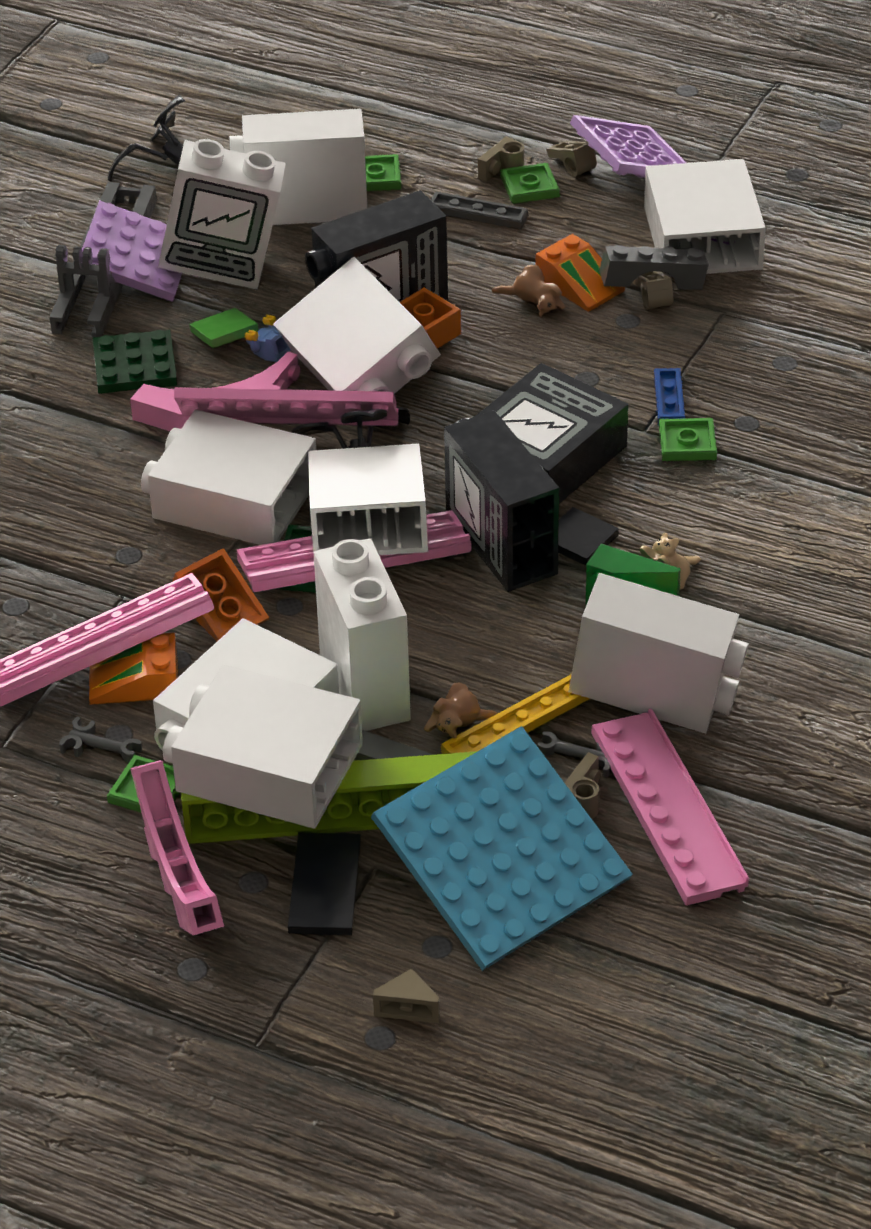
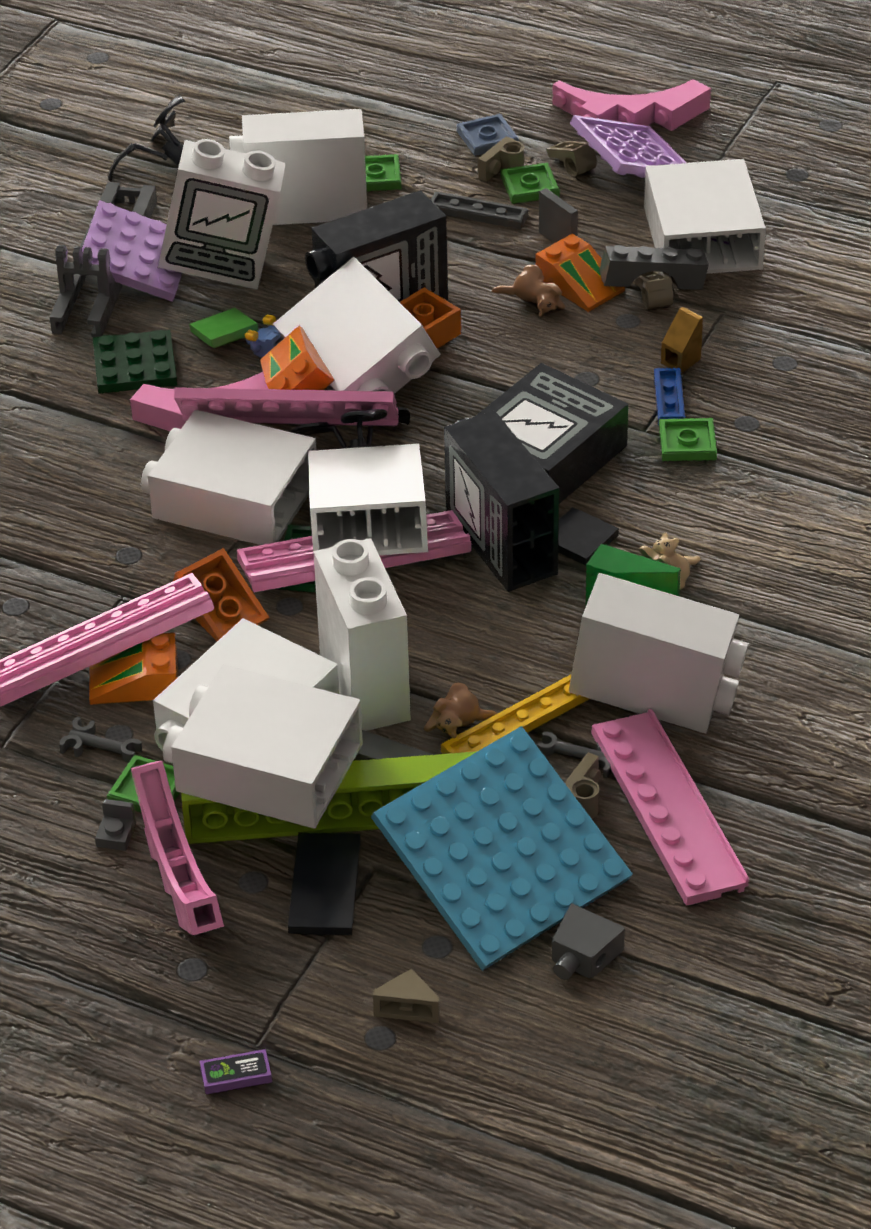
none -> dark grey bracket [95,799,136,851]
none -> tile [200,1049,272,1094]
none -> orange slope [260,325,334,390]
none -> sand blue tile [457,114,519,156]
none -> dark grey tile [539,188,578,243]
none -> dark grey torso [552,904,625,980]
none -> bright pink arch [553,79,711,131]
none -> pearl gold slope [661,307,703,374]

